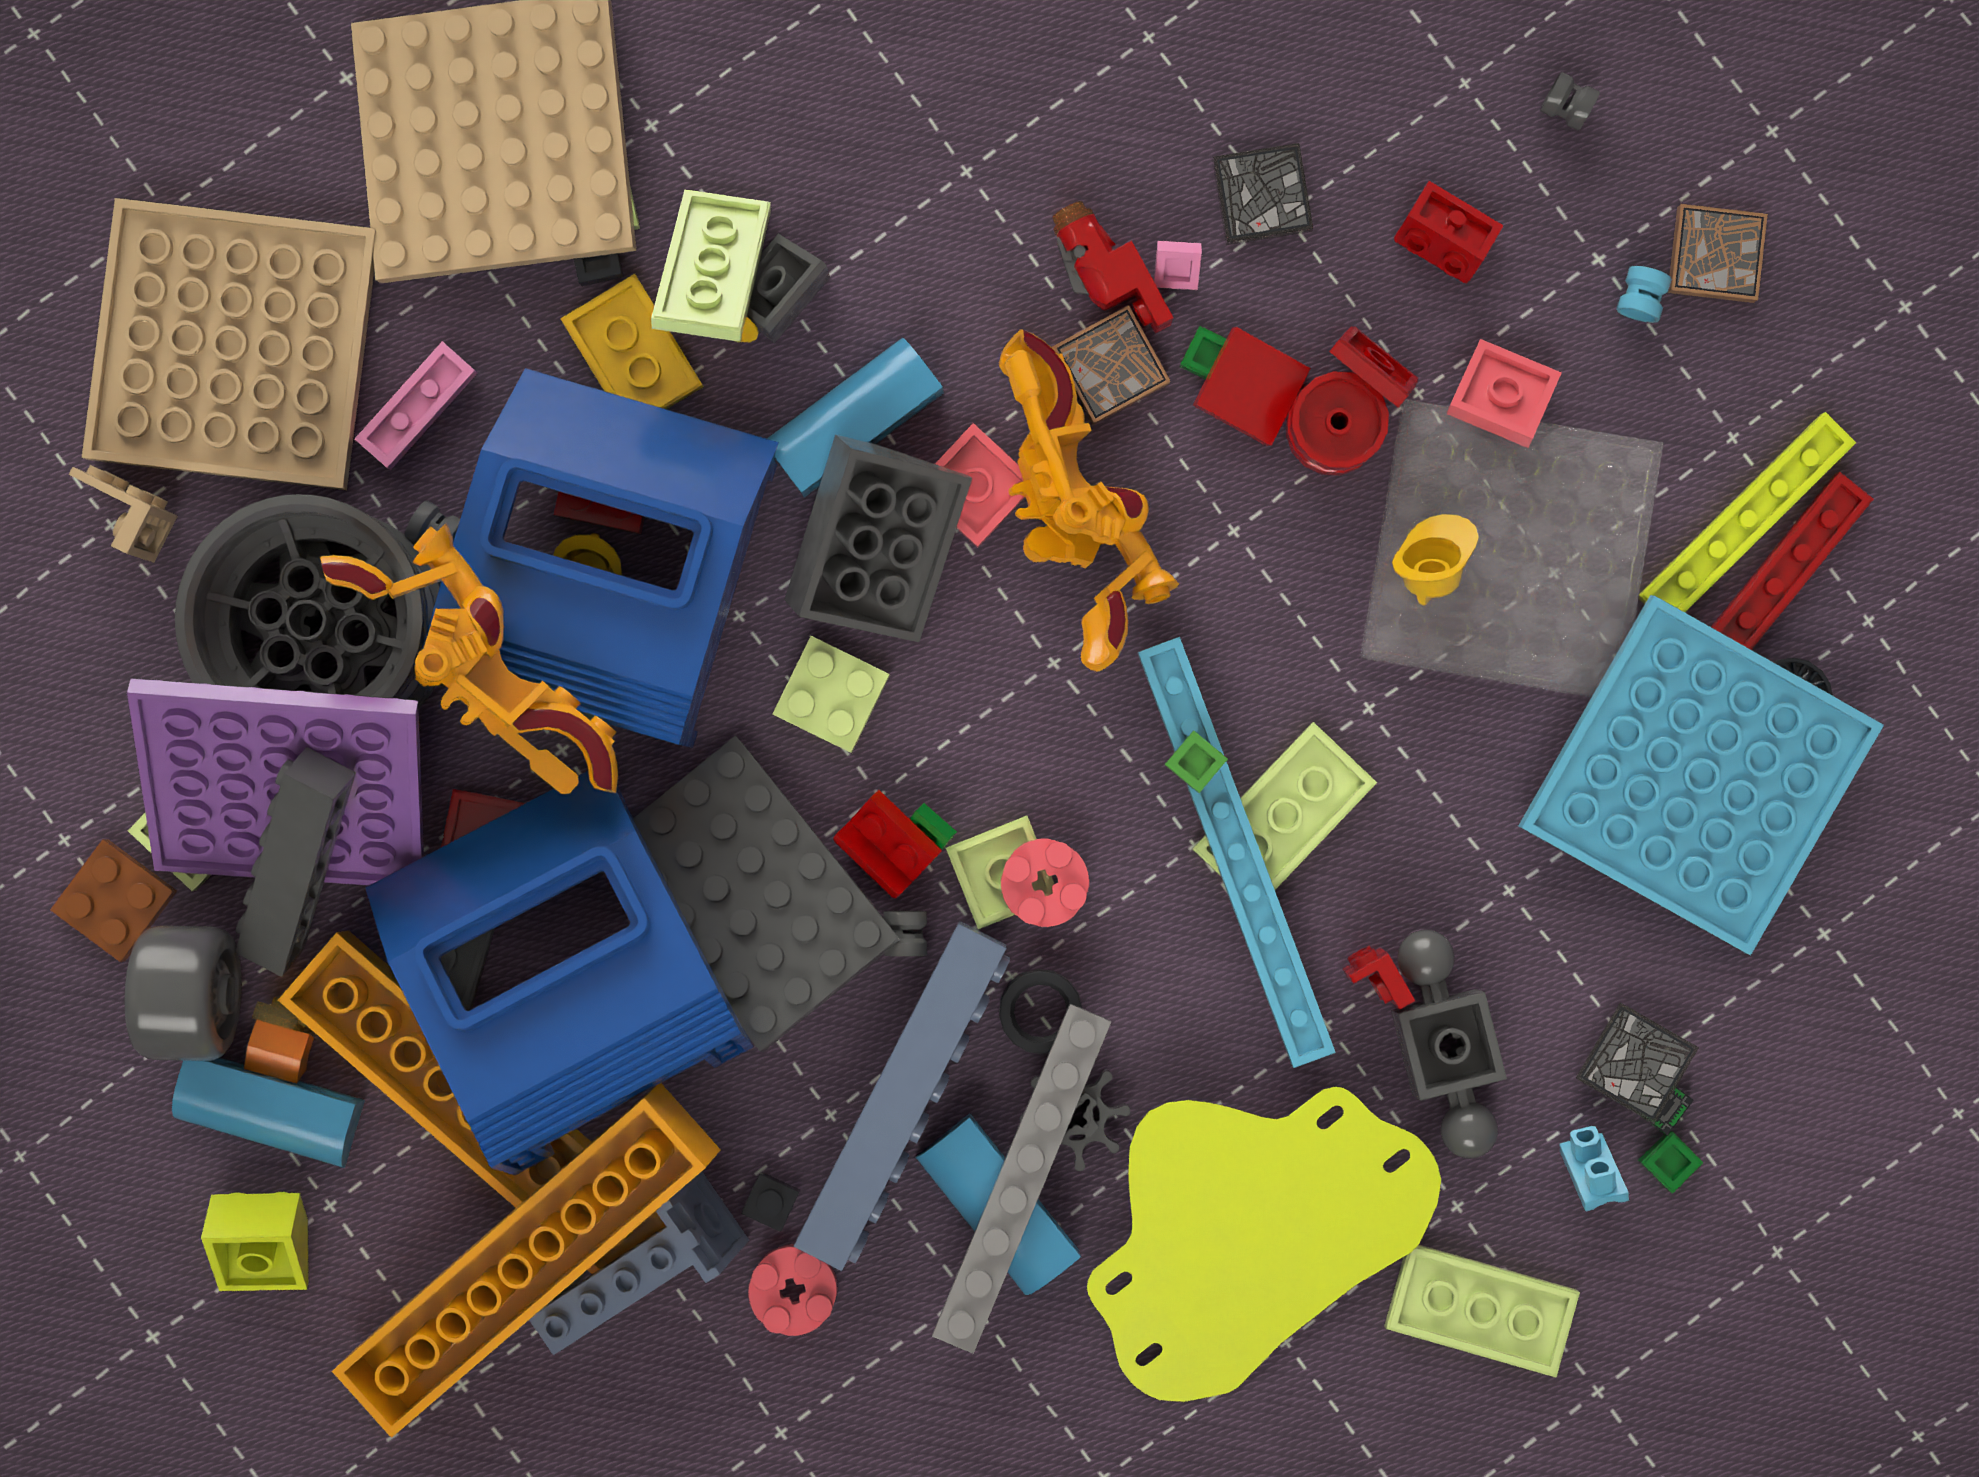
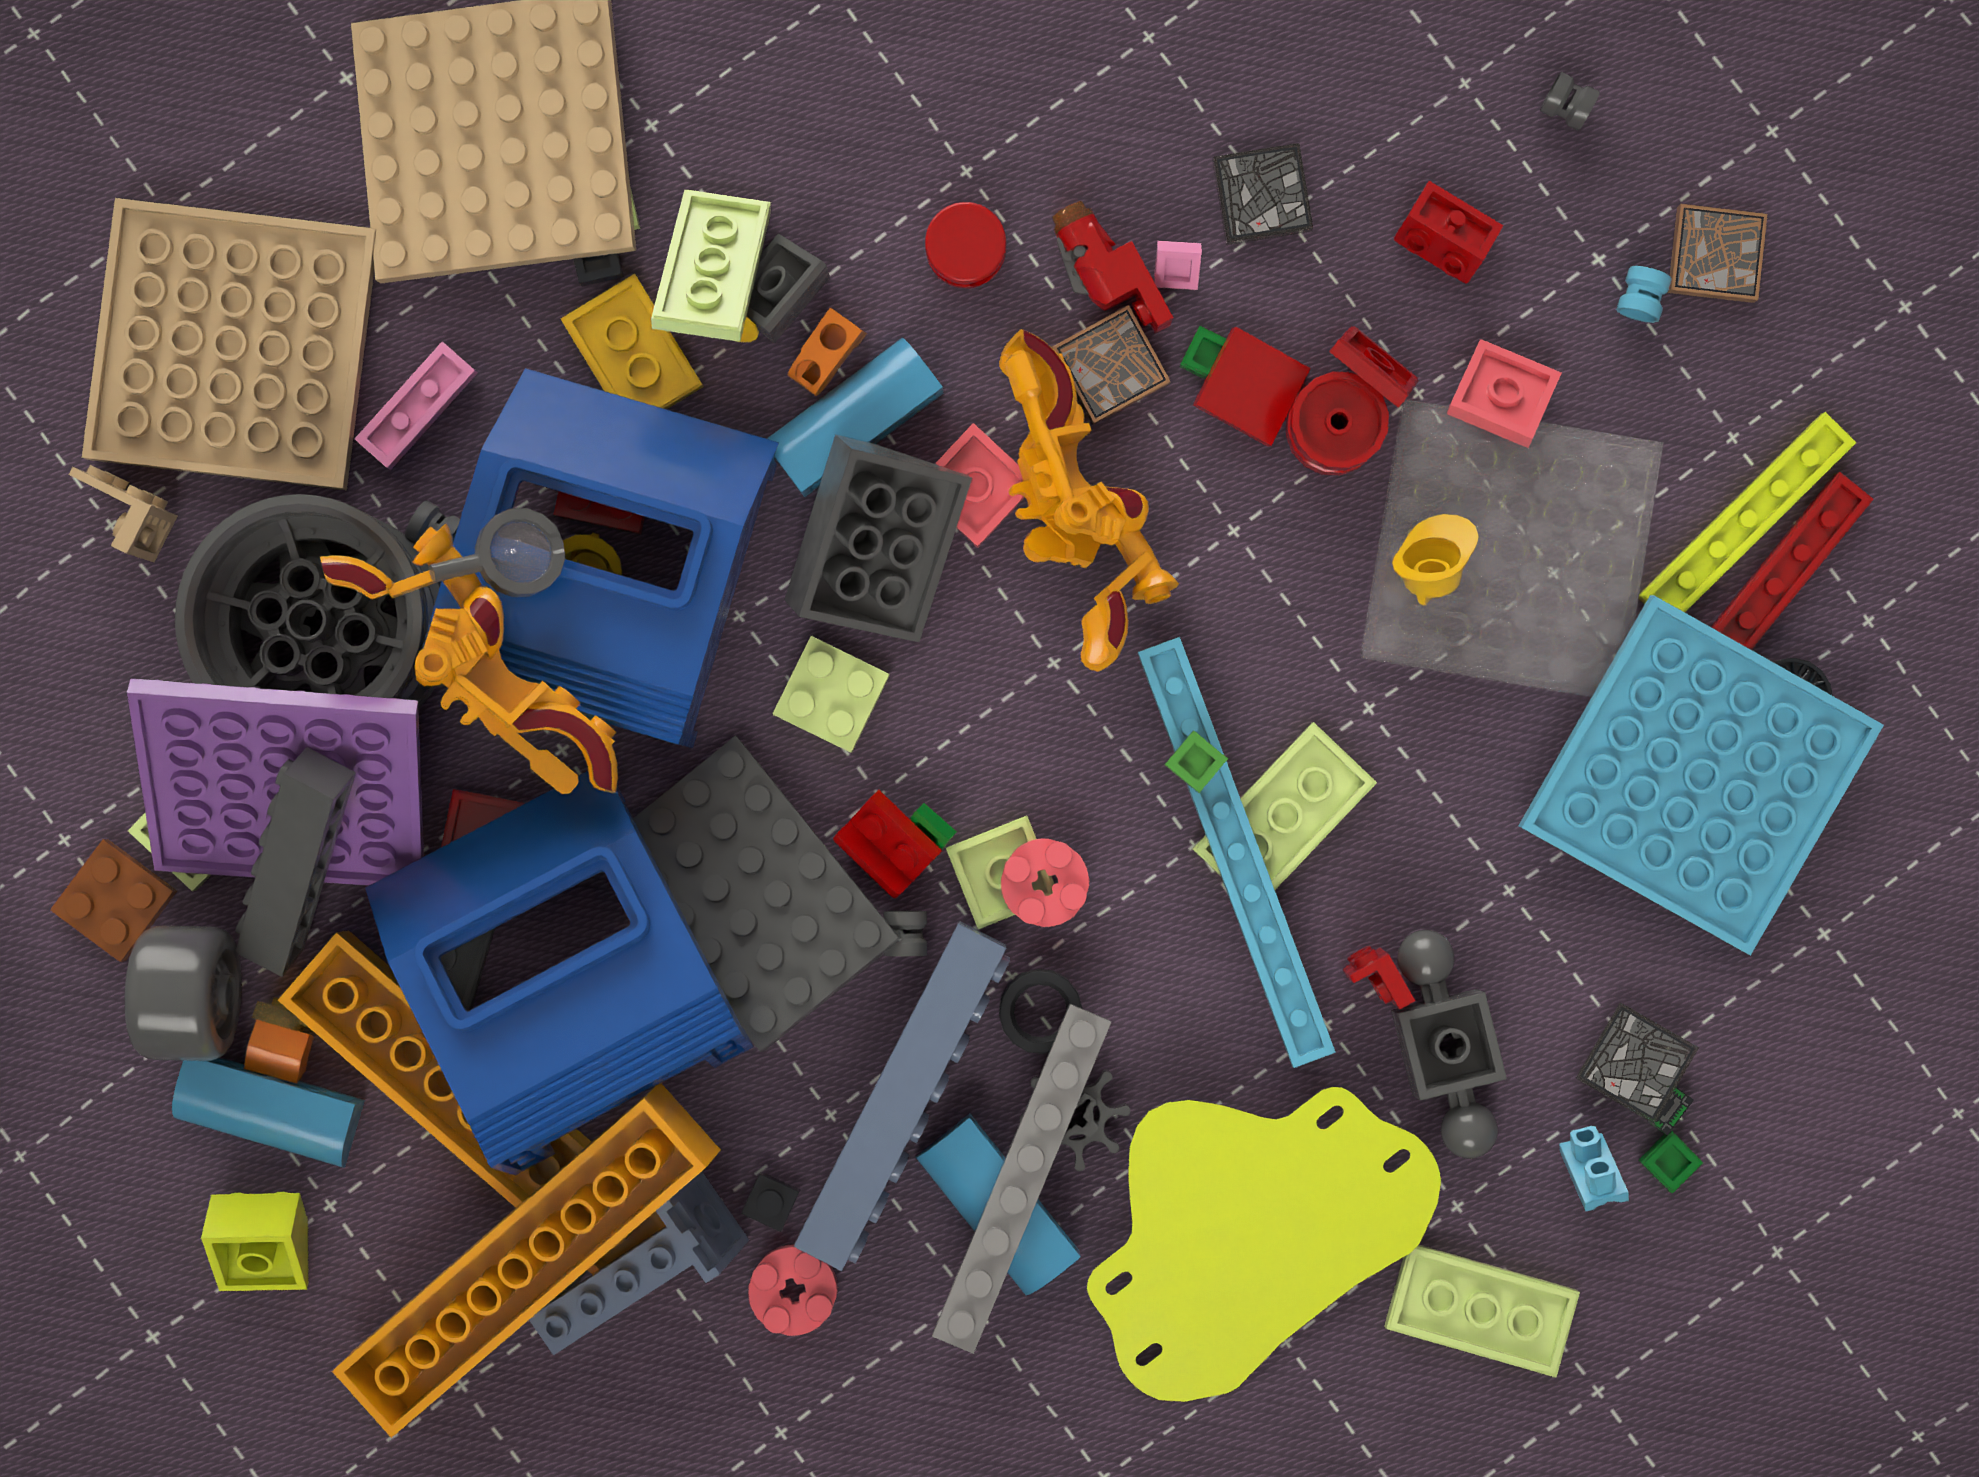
none -> piece [429,508,565,597]
none -> orange leg [787,308,867,396]
none -> red head [925,202,1006,289]

